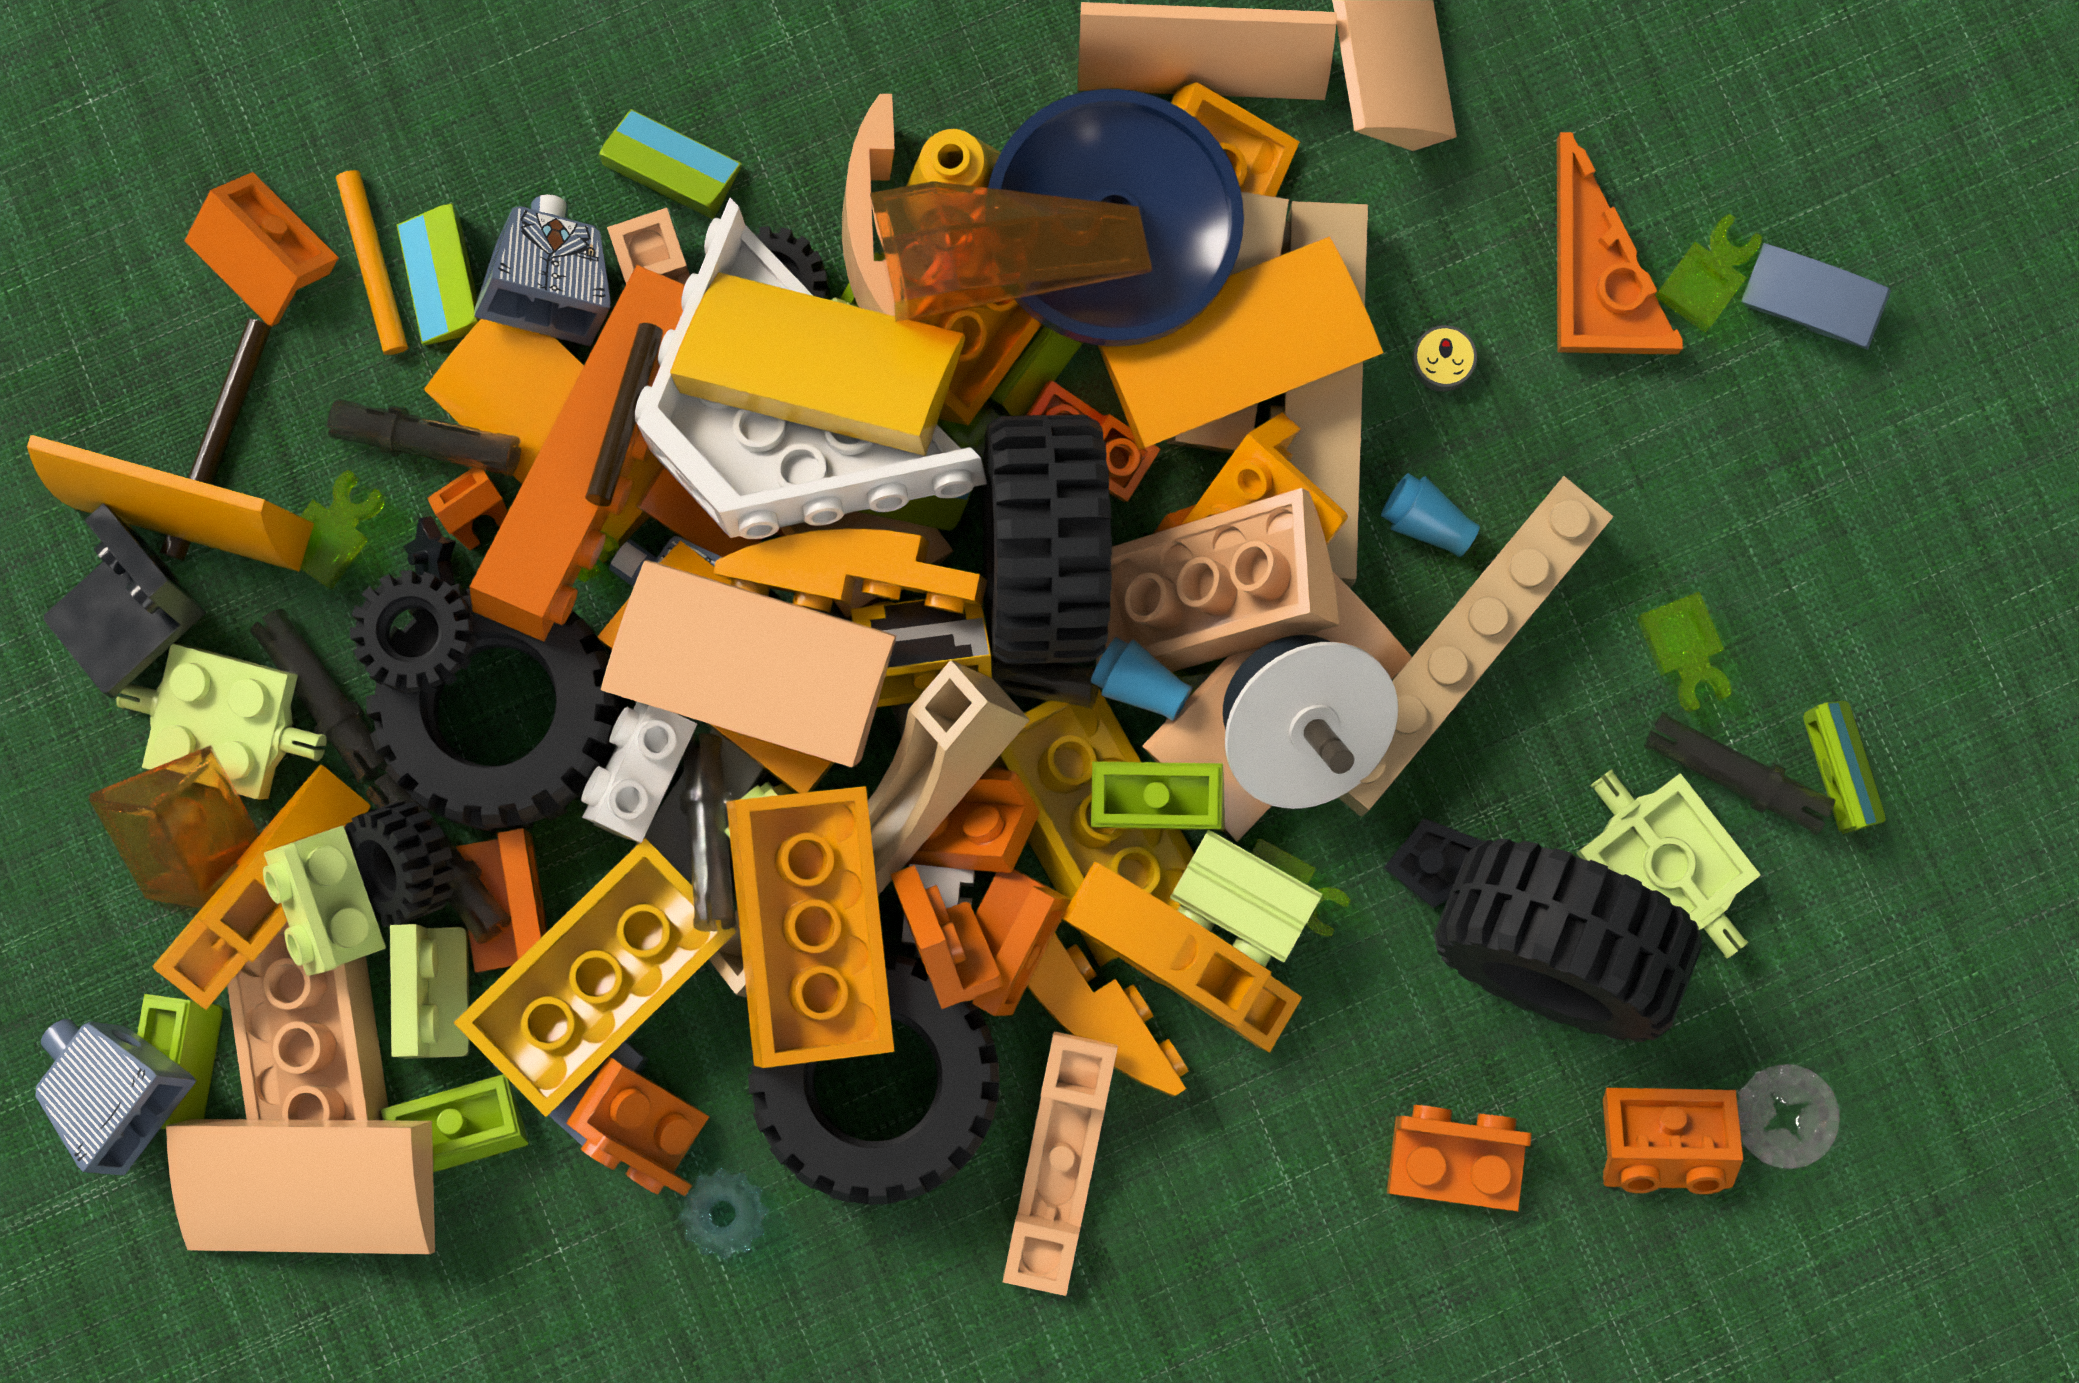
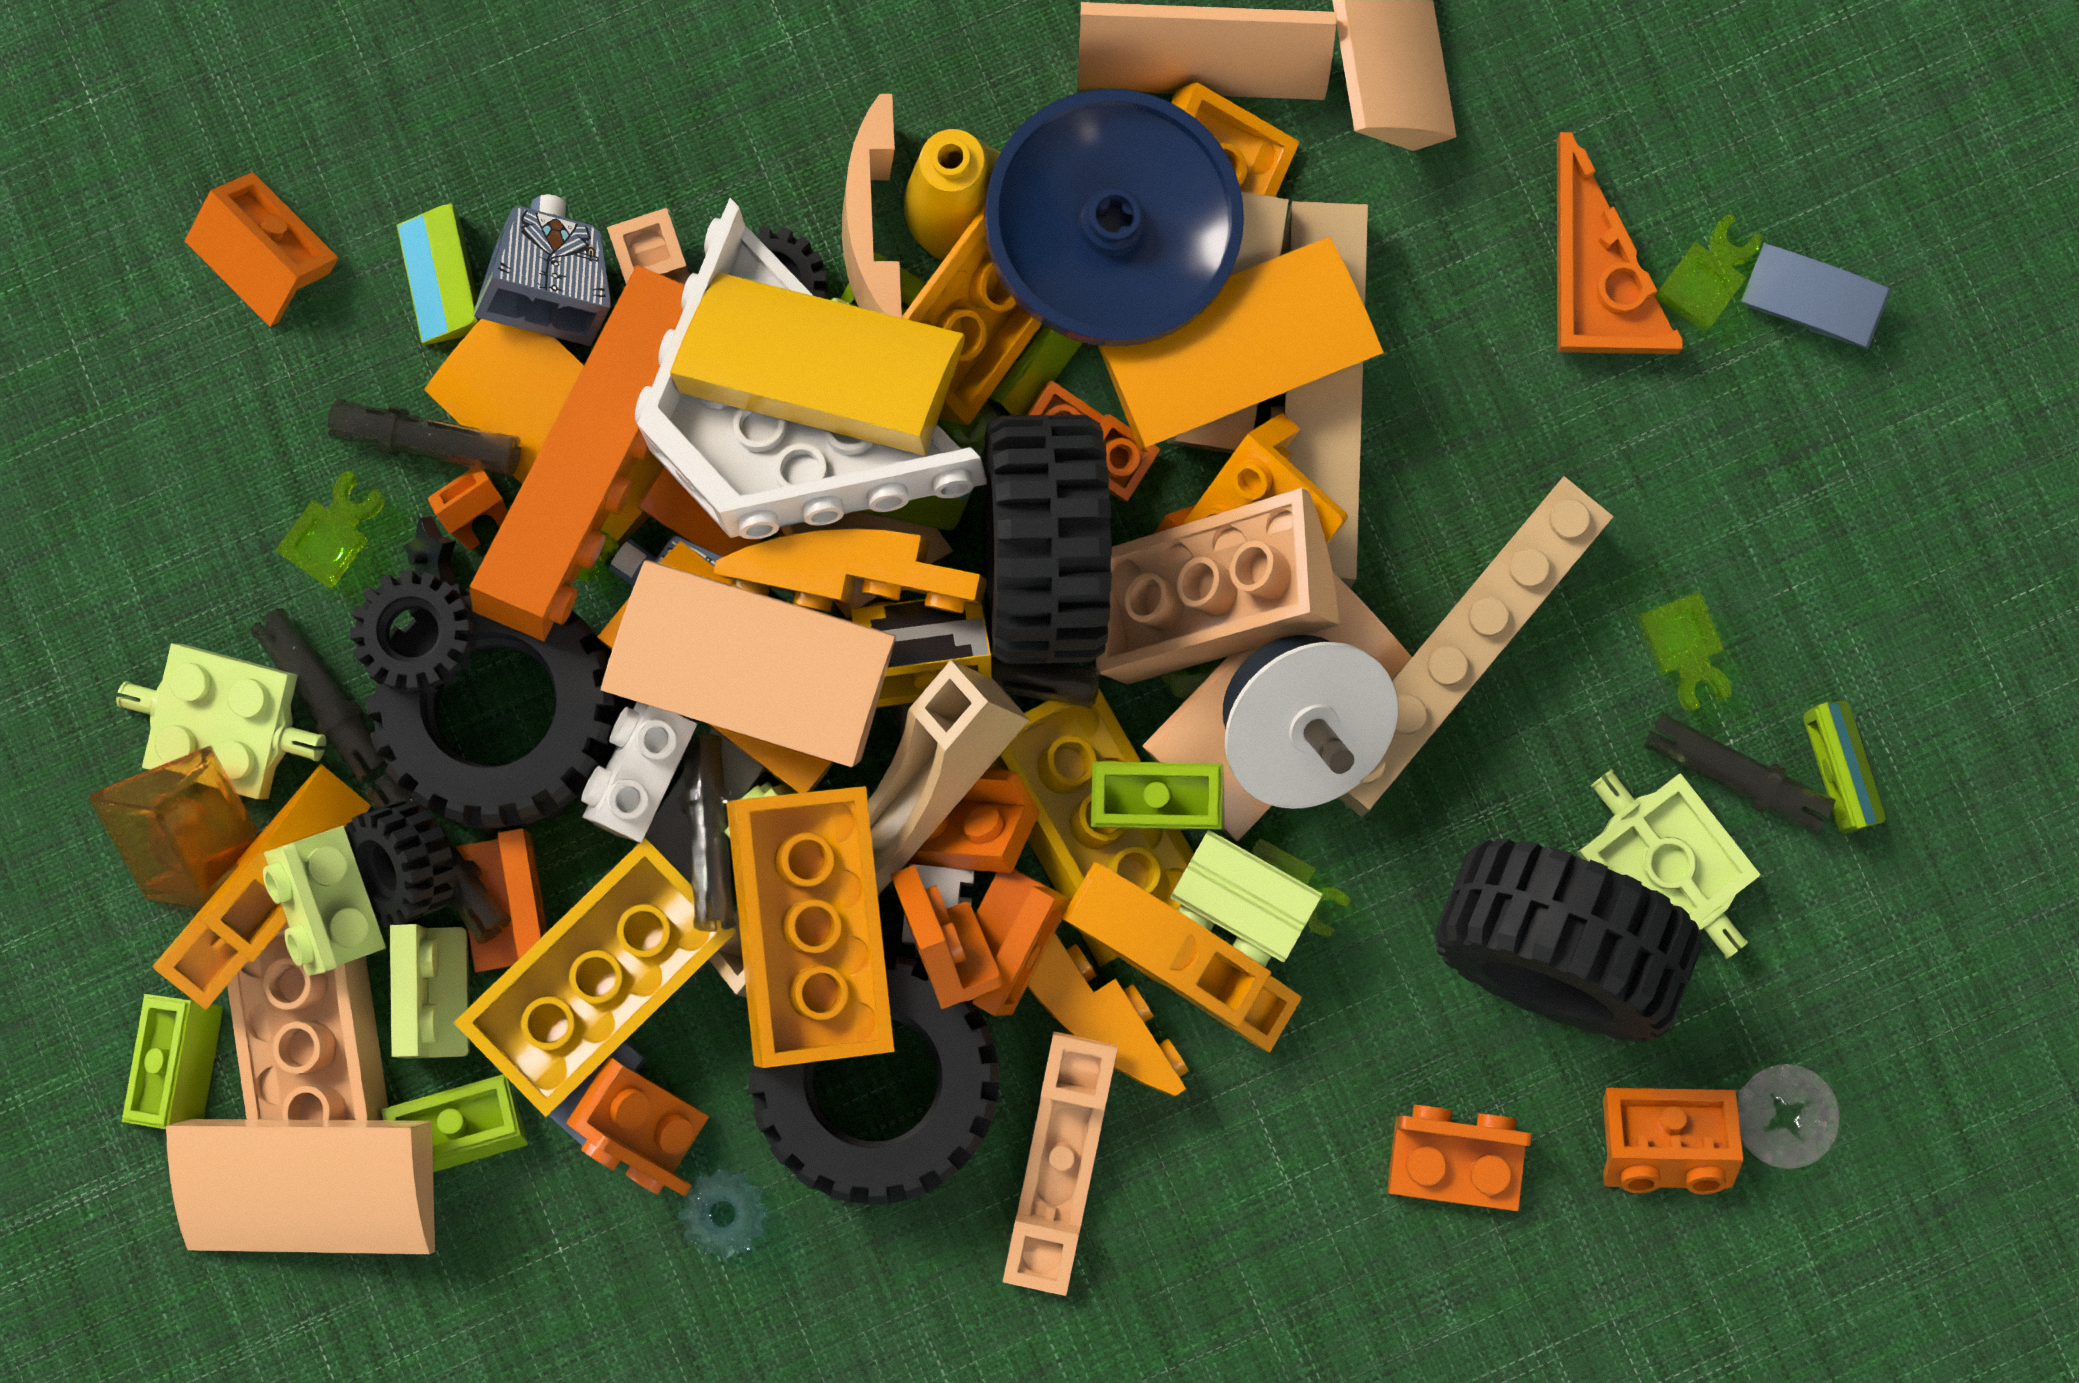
light orange slope [27,435,314,572] -> none
sand blue torso [35,1019,197,1175] -> none
black bracket [44,503,206,698] -> none
dark brown bar [159,318,272,561] -> none
light orange bar [336,170,408,355] -> none
dark brown bar [585,323,663,507] -> none
lime slope [598,109,742,219] -> none
clear orange wedge [870,181,1152,322] -> none
dark azure cone [1091,637,1192,721] -> none
dark azure cone [1381,473,1480,557] -> none
black piece [1383,818,1483,909] -> none
light yellow tile [1412,325,1477,392] -> none

